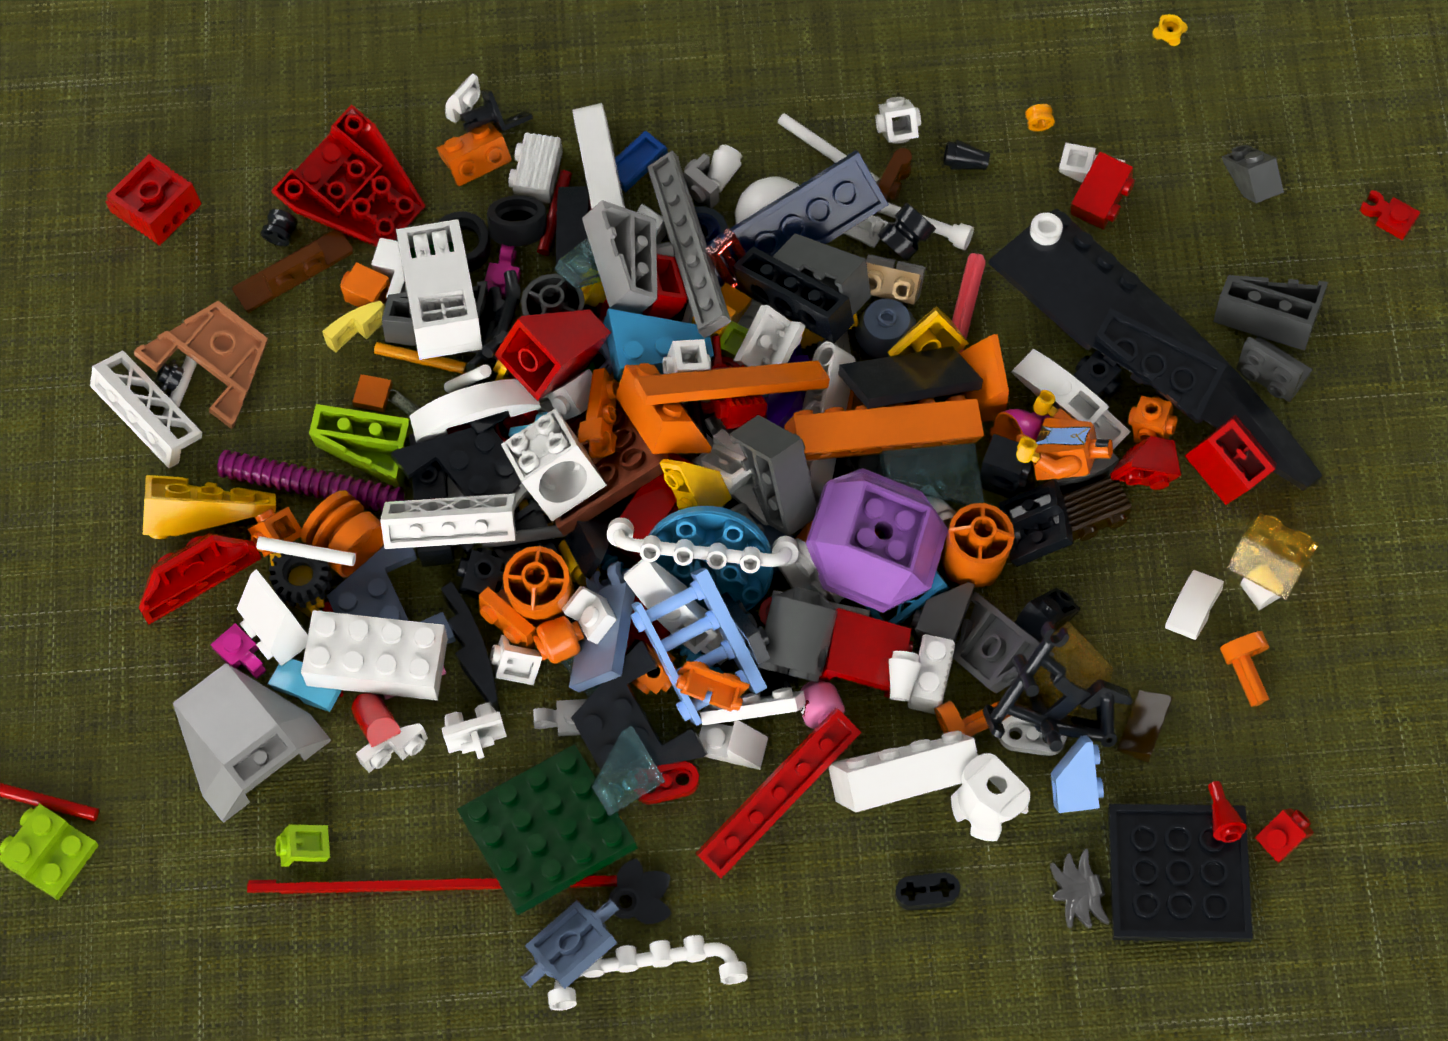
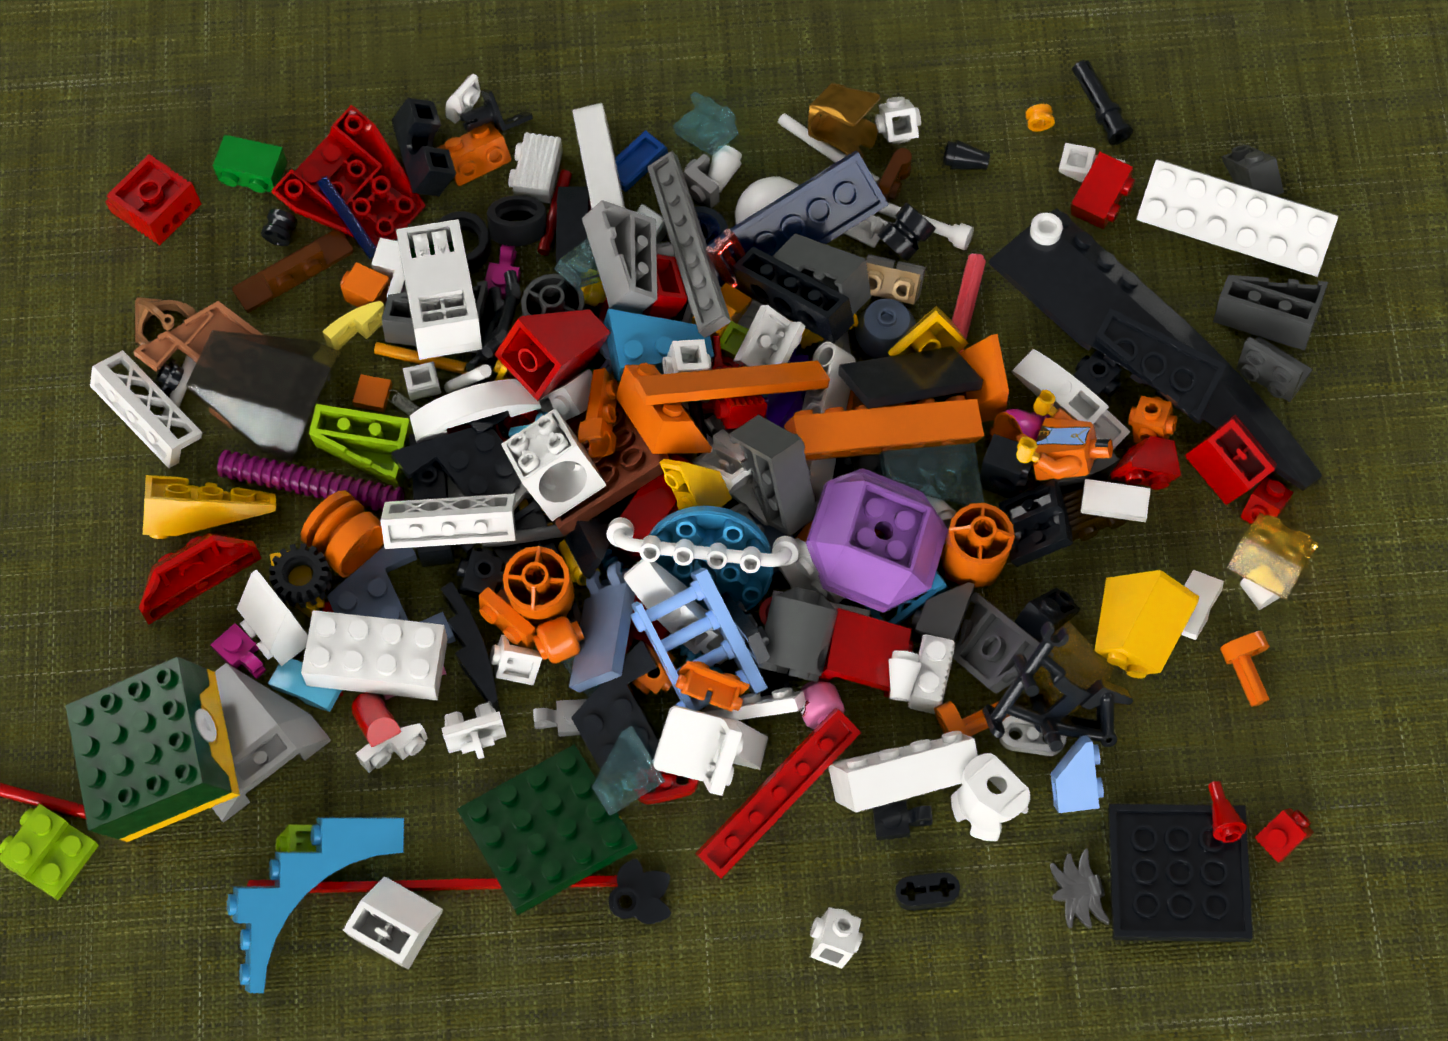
orange brick [248,507,302,557] -> none
white bar [257,536,356,566] -> none
sand blue plate [521,899,619,989] -> none
white bar [548,935,748,1010] -> none
white bracket [562,586,617,644] -> none
dark brown slope [1117,691,1173,762] -> none
yellow plate [1152,14,1188,46] -> none
red plate [1359,190,1421,241] -> none
none -> dark green piece [65,657,240,842]
none -> medium nougat helmet [135,297,197,346]
none -> clear smoke wedge [186,330,342,463]
none -> green brick [213,134,287,193]
none -> dark azure arch [227,817,404,993]
none -> clear blue bar [317,176,376,259]
none -> white slope [343,876,443,970]
none -> black arch [391,98,456,196]
none -> white brick [403,361,441,401]
none -> white bracket [653,706,744,796]
none -> clear light blue bracket [673,92,739,155]
none -> pearl gold piece [808,83,880,158]
none -> white brick [810,907,863,969]
none -> black plate [873,801,933,840]
none -> black pin [1072,60,1133,145]
none -> white tile [1080,479,1151,523]
none -> yellow slope [1094,570,1199,678]
none -> white brick [1136,159,1338,277]
none -> red bracket [1241,477,1294,533]

